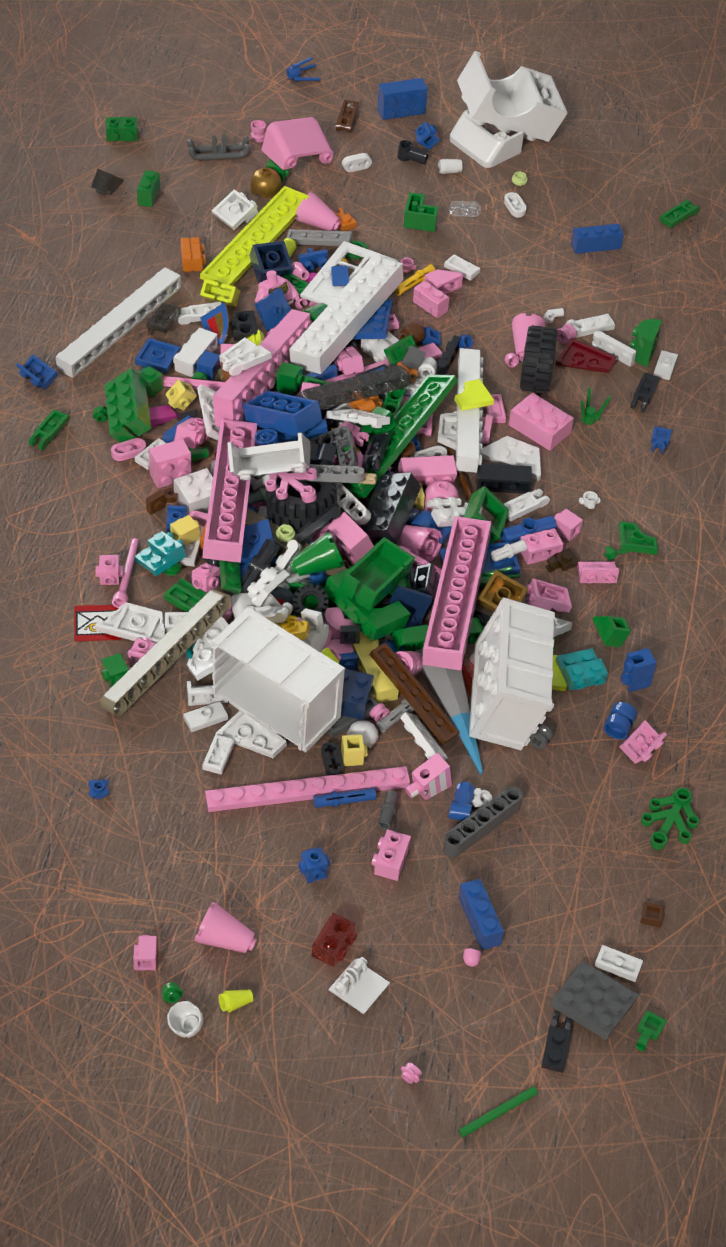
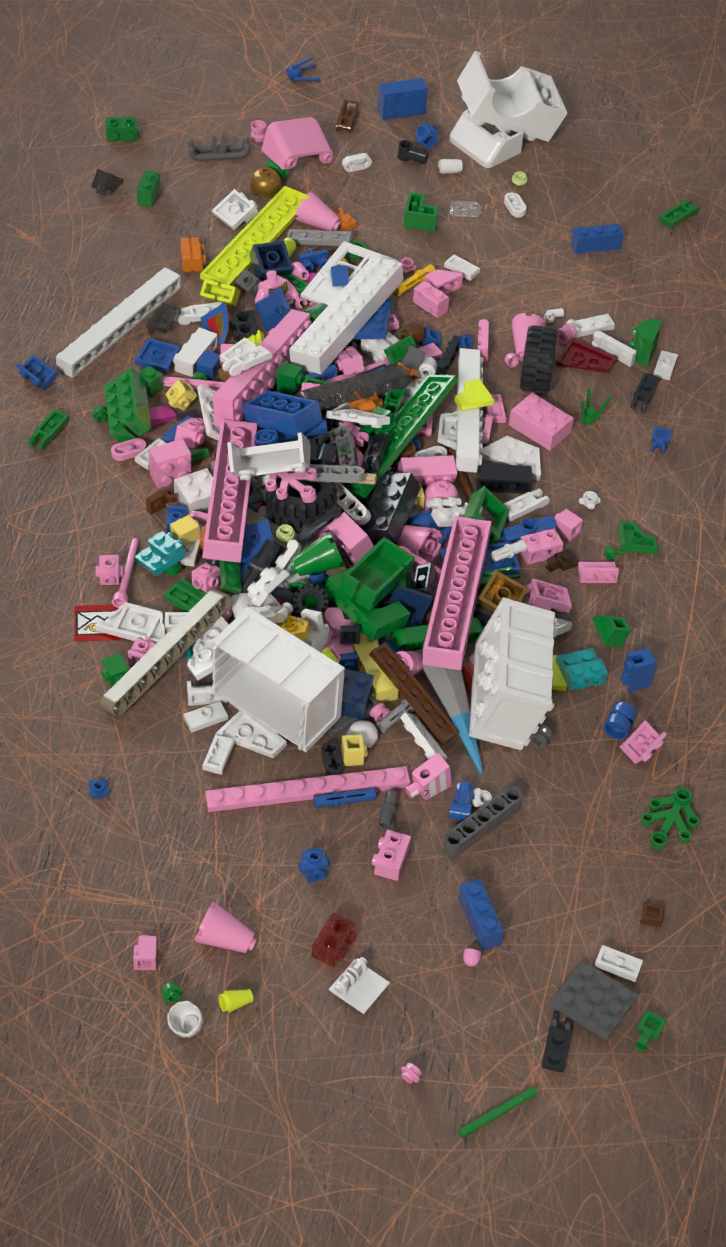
none -> dark grey brick [235,269,262,297]
none -> bright pink hinge [478,319,489,362]

